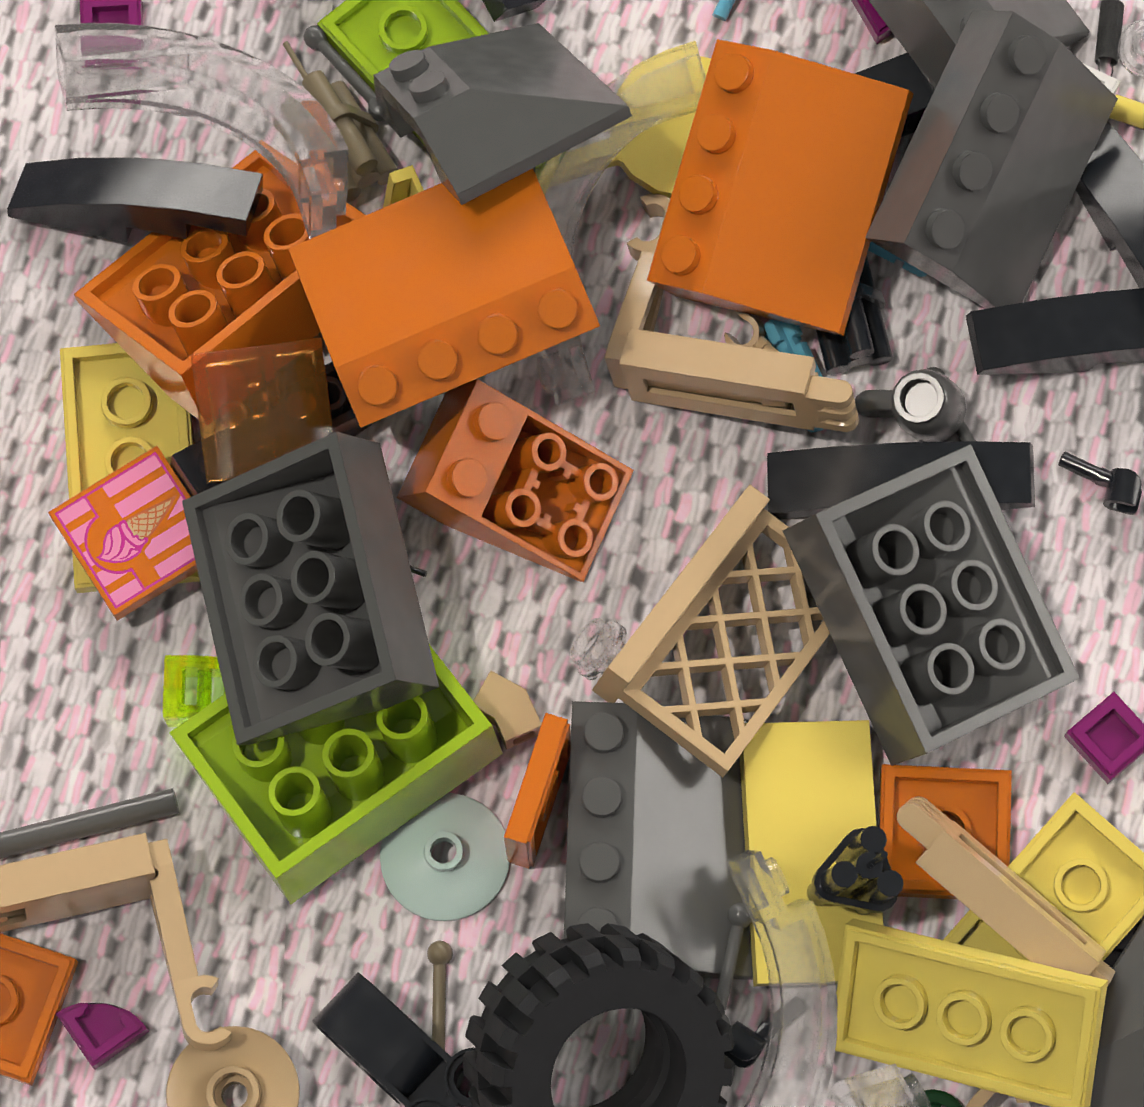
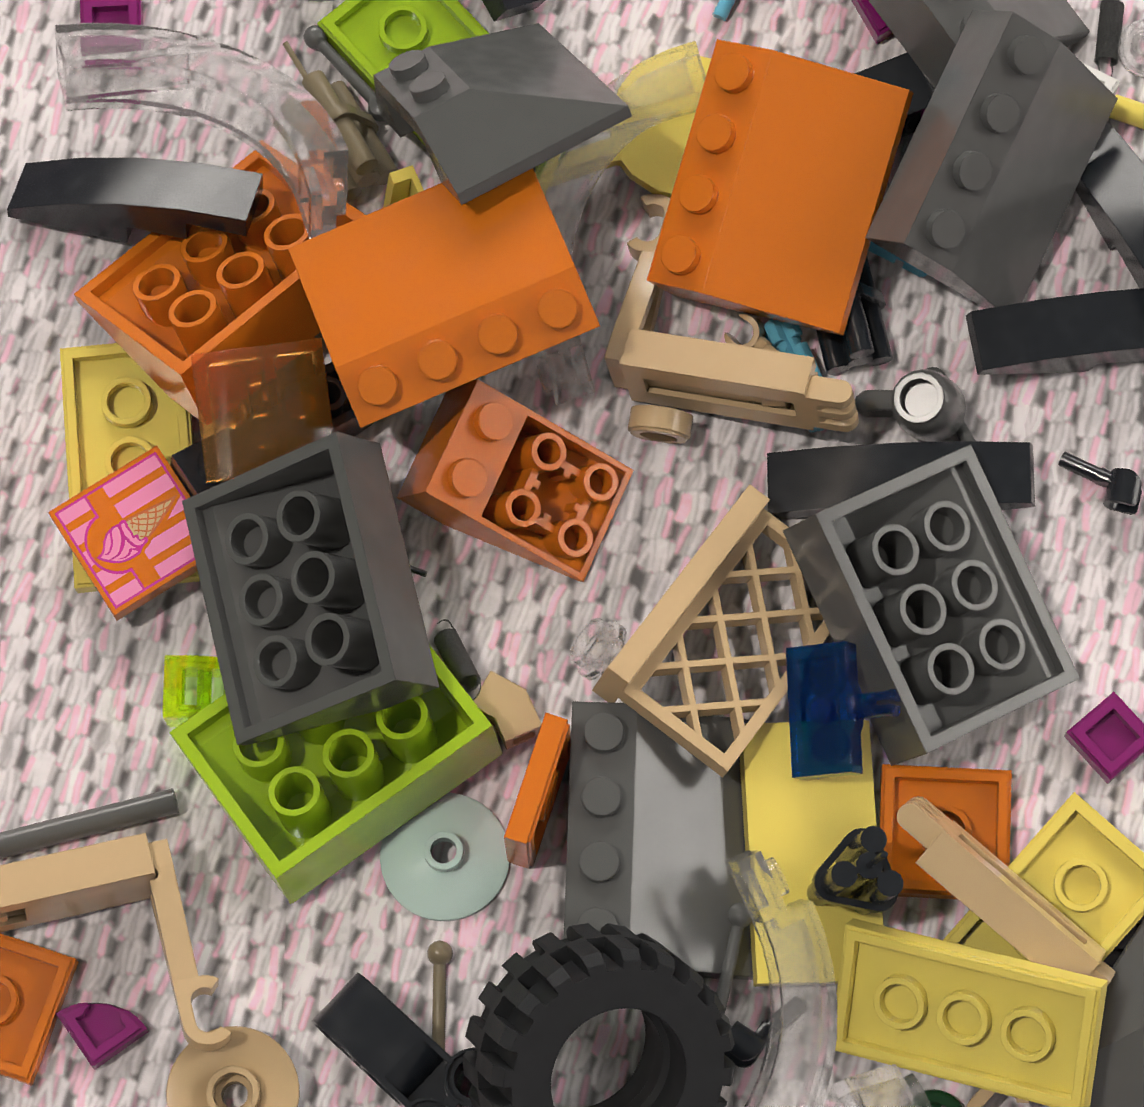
none -> dark grey piece [434,619,481,700]
none -> tan tile [628,405,693,444]
none -> clear blue plate [786,641,901,780]

